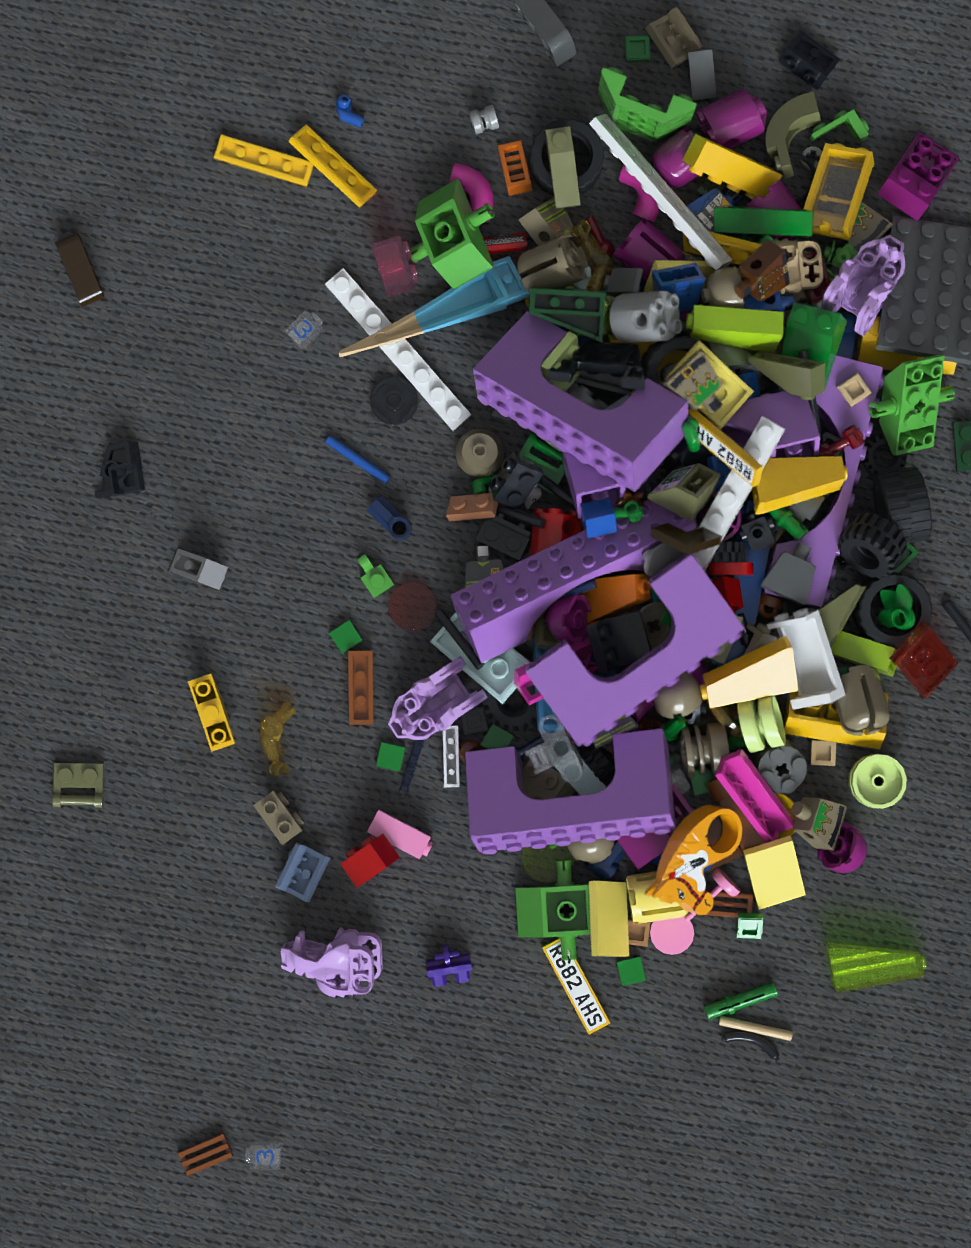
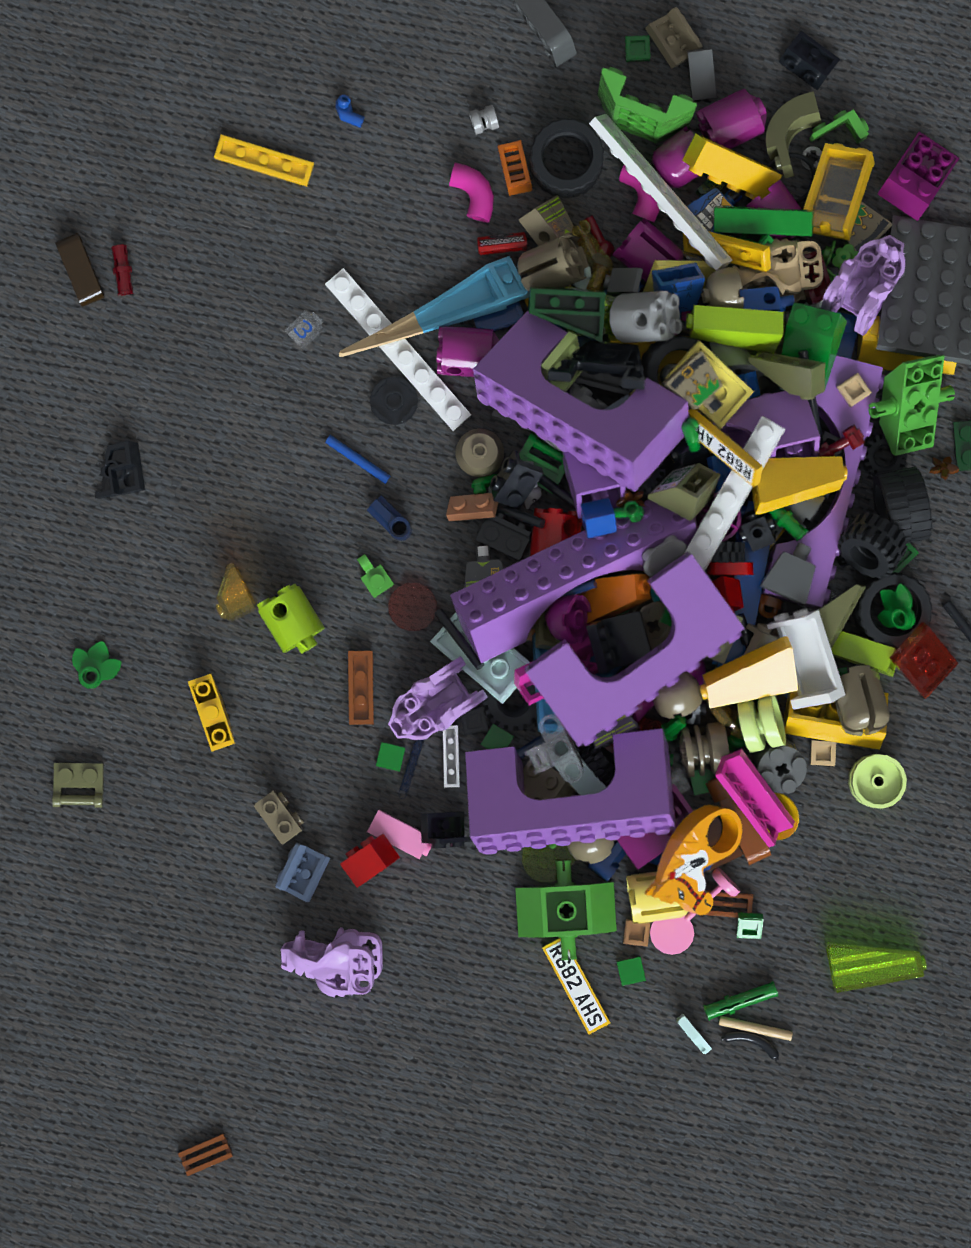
light grey slope [169,549,228,590] -> none
clear brick [245,1141,281,1170] -> none
clear yellow arm [260,701,296,777] -> none
yellow tile [289,124,377,208] -> none
green tile [329,620,363,654] -> none
clear pink brick [372,235,419,298] -> none
bright green slope [408,179,495,289] -> none
dark purple hips [426,944,472,987] -> none
reddish brown tile [459,740,484,764] -> none
olive slope [545,126,580,209] -> none
light yellow tile [589,881,629,957] -> none
dark brown tile [650,523,722,555] -> none
reddish brown torso [734,239,790,301] -> none
light yellow tile [743,836,806,910] -> none
dark tan torso [791,797,847,851] -> none
magenta cylinder [817,822,867,873] -> none
none -> green plate [72,641,121,689]
none -> dark red pin [111,244,134,296]
none -> clear yellow slope [215,563,258,622]
none -> lime cylinder [257,584,325,654]
none -> black bracket [421,811,473,848]
none -> magenta cylinder [437,326,500,377]
none -> blue tile [473,301,524,332]
none -> light aqua tile [676,1014,712,1054]
none -> reddish brown plant [929,456,959,480]

